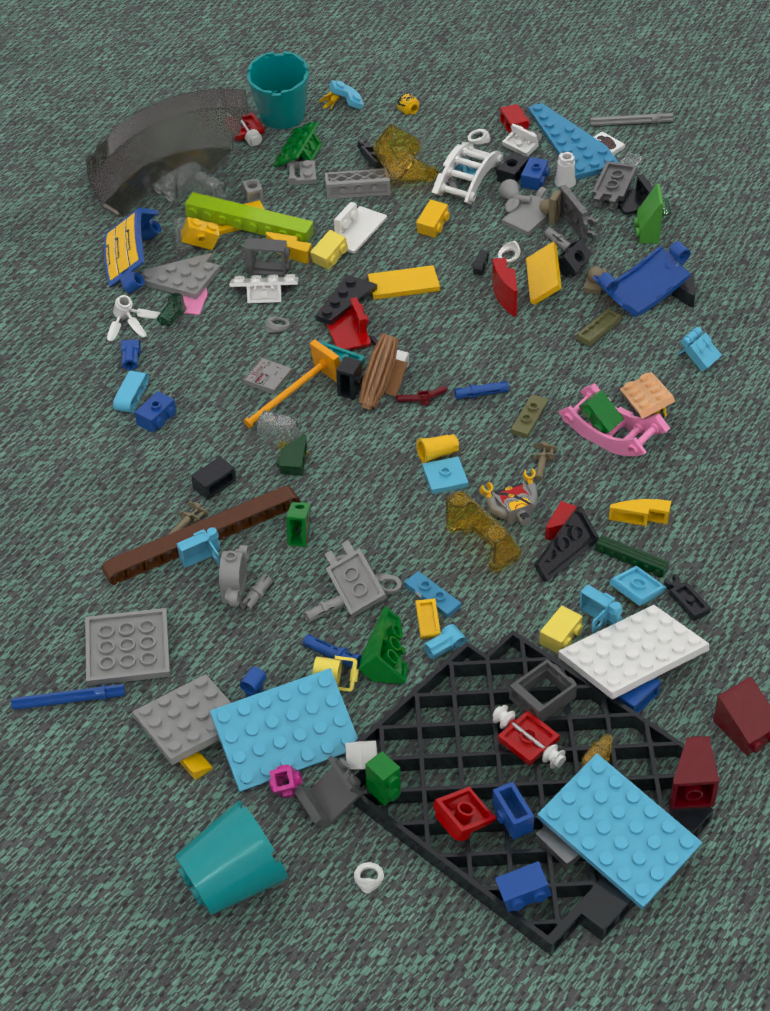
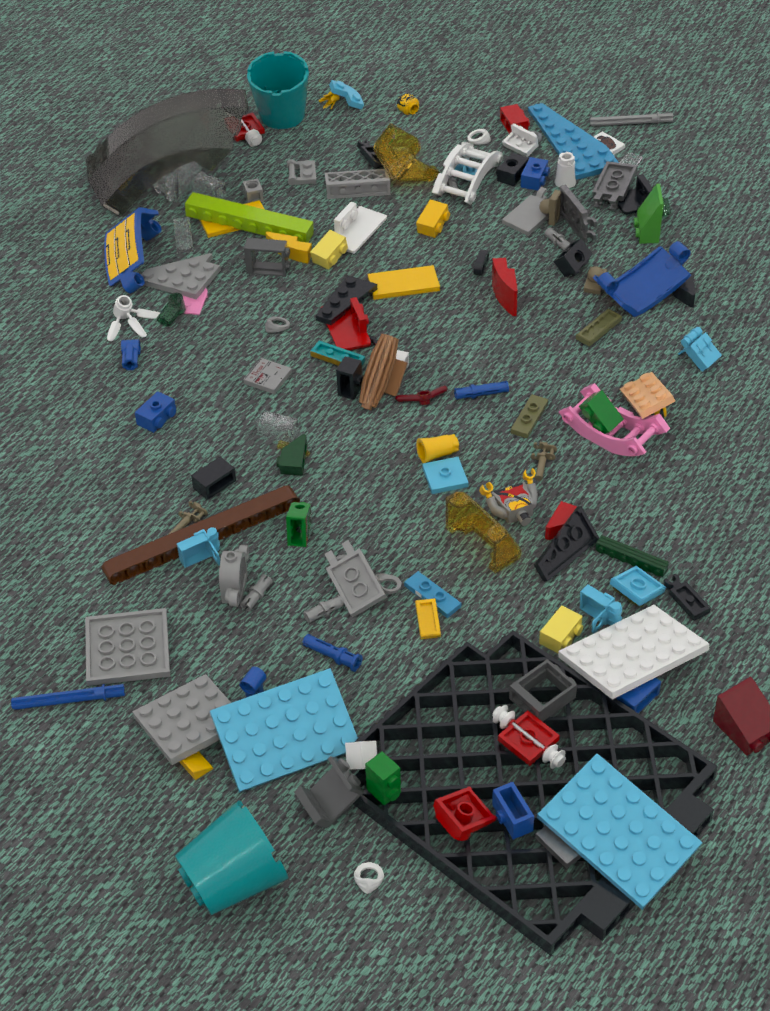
medium azure beam [113,370,149,413] -> none
yellow brick [181,217,220,250] -> none
white bracket [229,274,299,303] -> none
light orange tile [243,339,340,428] -> none
dark pink brick [269,765,303,798] -> none
green bracket [273,121,322,167] -> none
light yellow piece [312,656,359,692] -> none
green wedge [359,606,408,684] -> none
medium azure piece [424,624,467,659] -> none
blue brick [495,861,552,912] -> none
white piece [498,241,521,263] -> none
light grey piece [499,179,532,213] -> none
yellow tile [526,242,562,305] -> none
clear yellow arm [582,734,613,768] -> none
yellow slope [609,499,671,526] -> none
dark red slope [669,736,719,810] -> none

